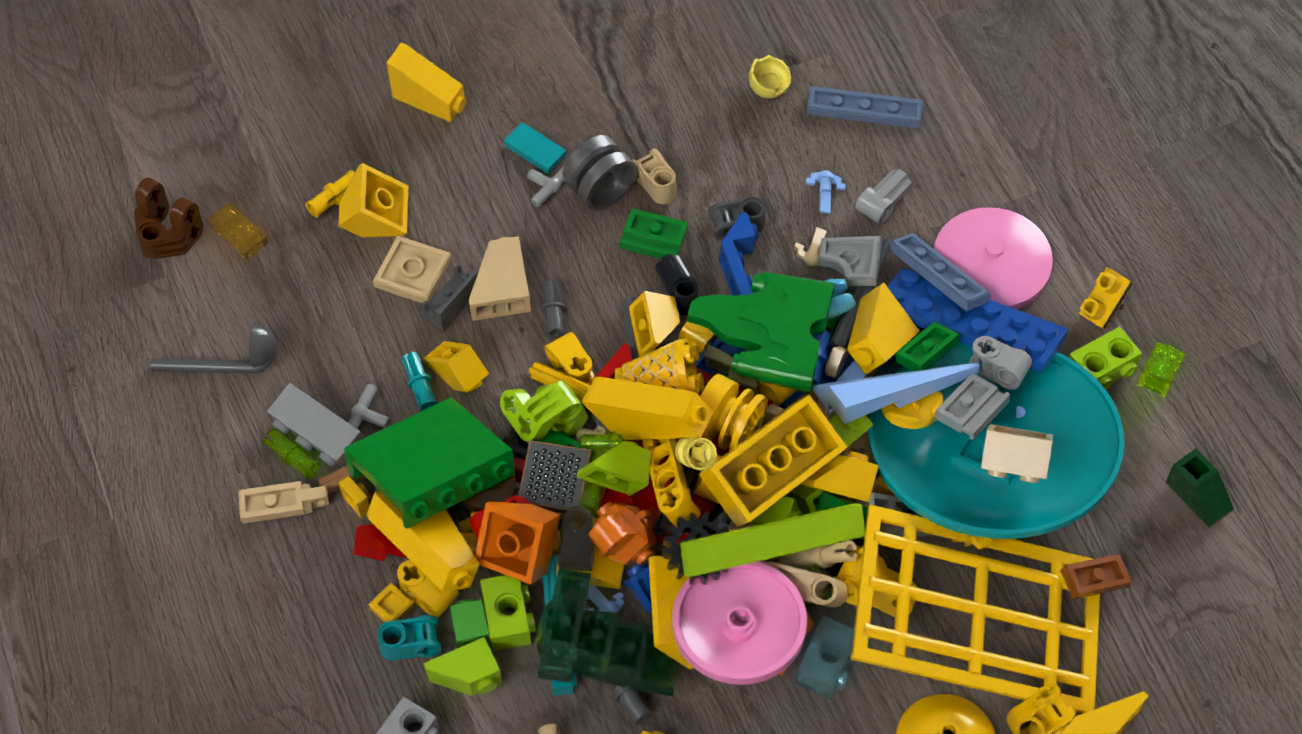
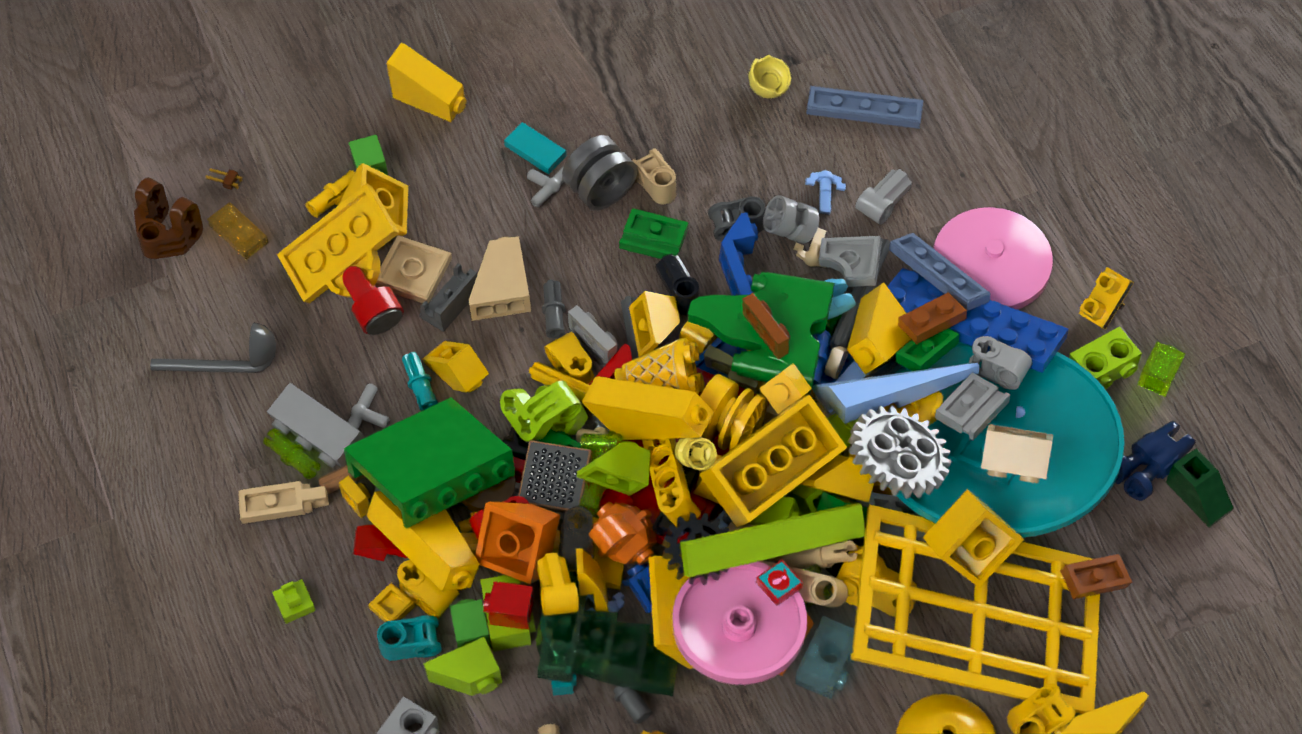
none -> piece [206,168,243,190]
none -> lime tile [272,579,316,624]
none -> yellow plate [277,184,404,335]
none -> bright green brick [349,134,388,175]
none -> red brick [483,581,534,630]
none -> yellow piece [537,553,579,616]
none -> light grey plate [568,305,618,368]
none -> yellow slope [576,548,609,616]
none -> dark orange plate [742,293,790,359]
none -> tile [756,559,803,606]
none -> yellow brick [759,363,812,414]
none -> light grey wheel [763,195,819,244]
none -> light grey gear [848,406,951,499]
none -> dark orange plate [898,293,967,344]
none -> yellow slope [922,489,1024,587]
none -> dark blue piece [1115,420,1196,501]

